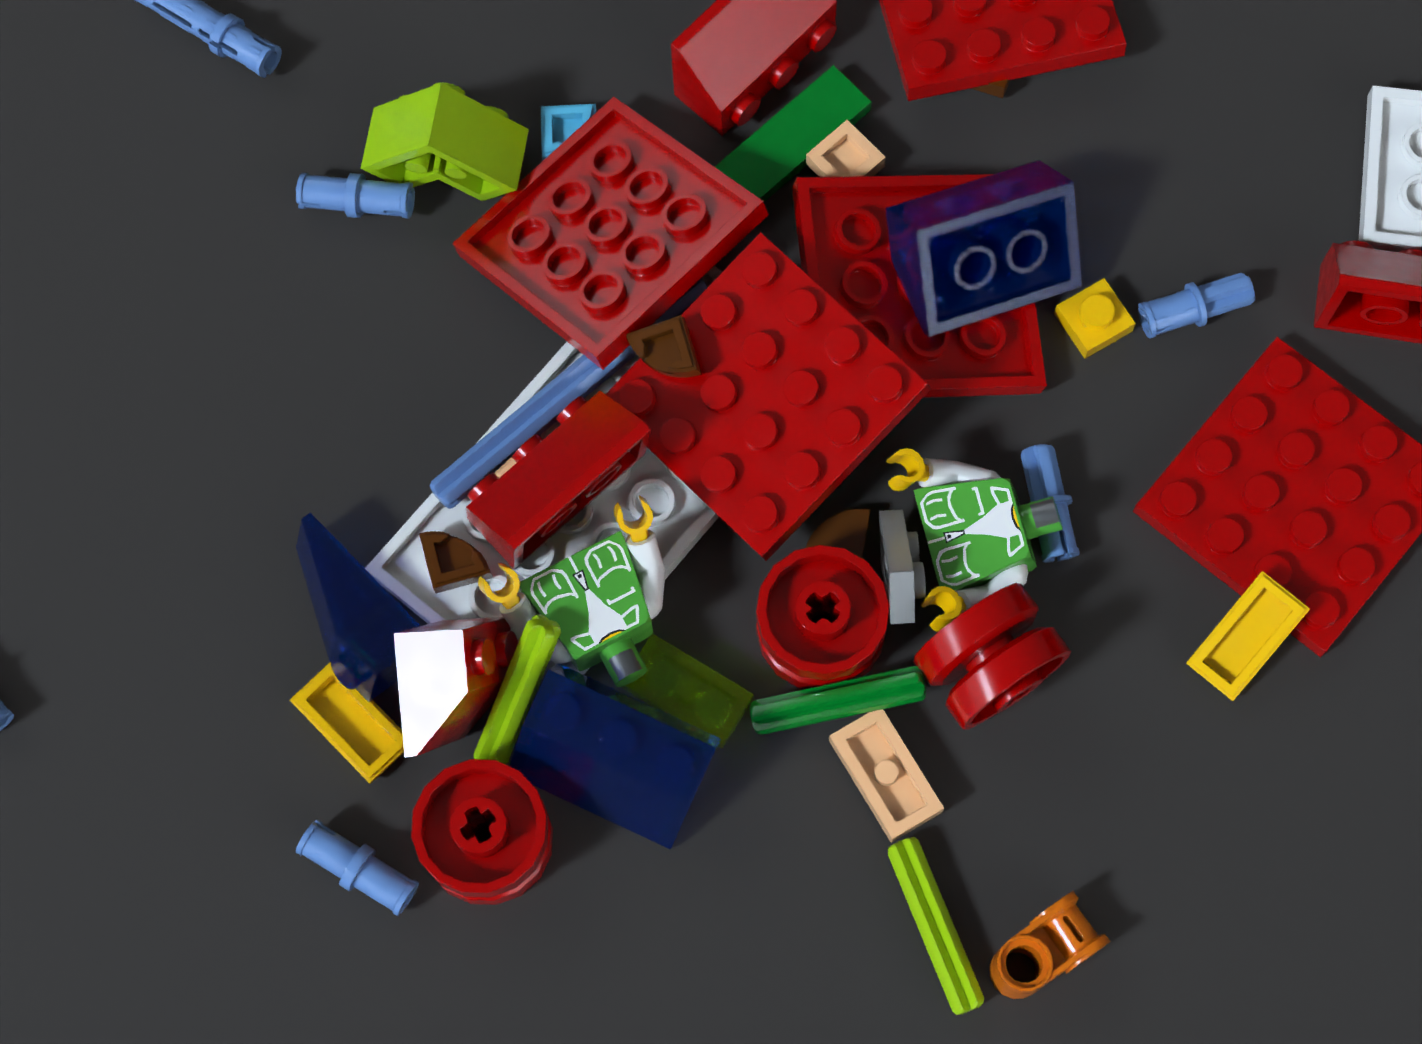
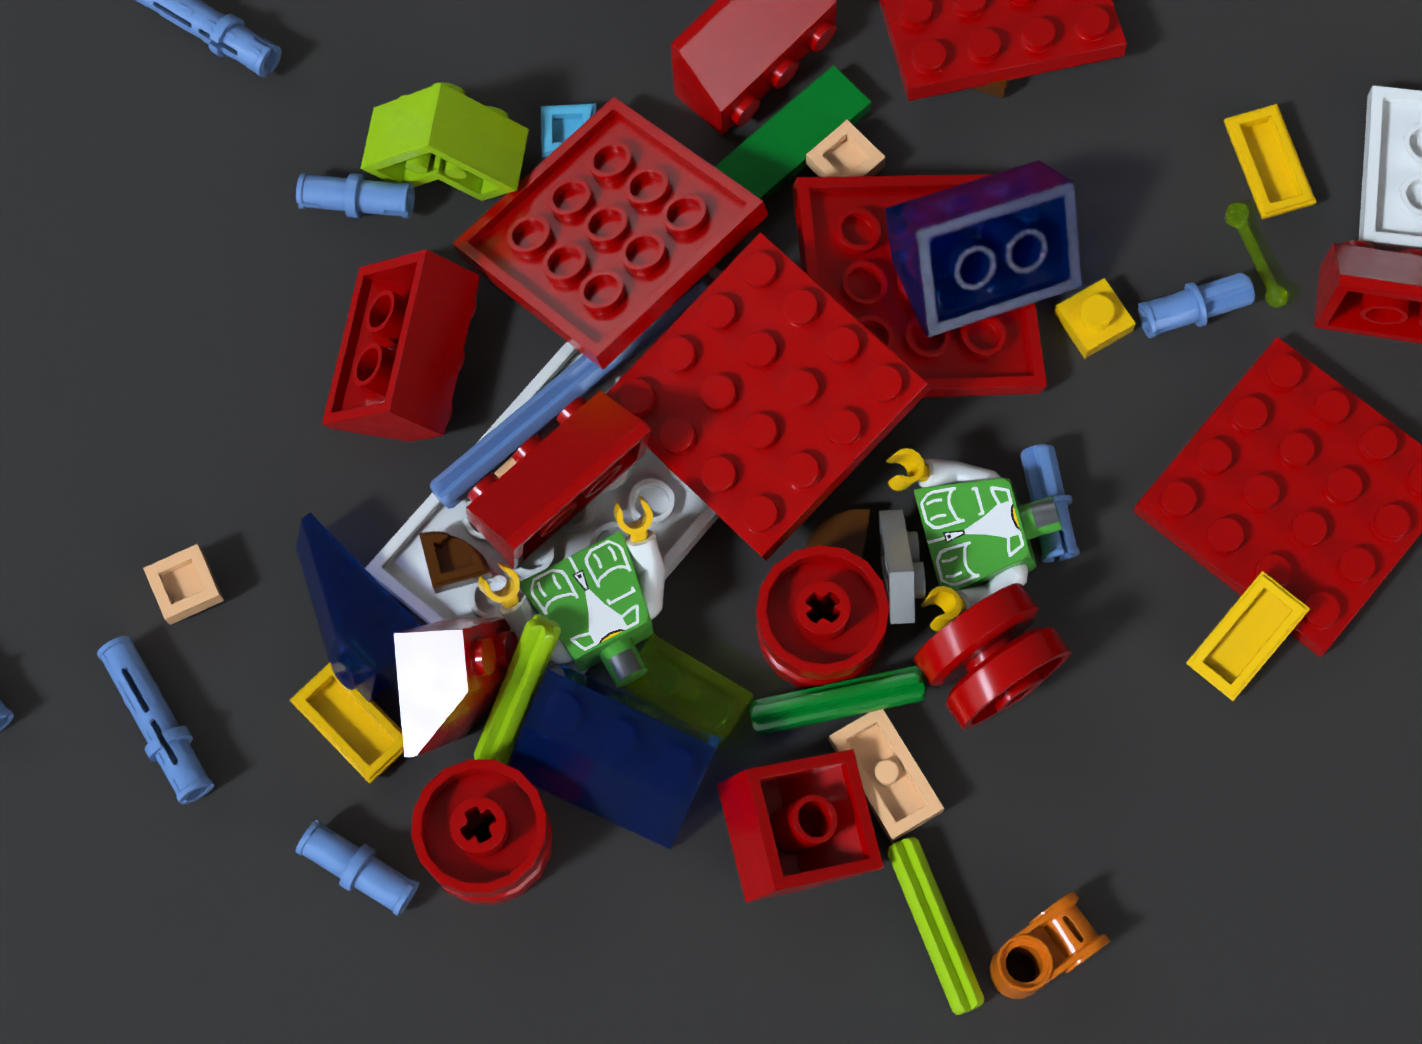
reddish brown tile [627,315,702,378] -> none
none -> medium blue pin [97,635,214,805]
none -> light nougat plate [143,544,224,625]
none -> red slope [322,249,480,442]
none -> red slope [717,749,884,903]
none -> yellow tile [1223,104,1316,220]
none -> clear neon green hinge [1225,202,1288,308]

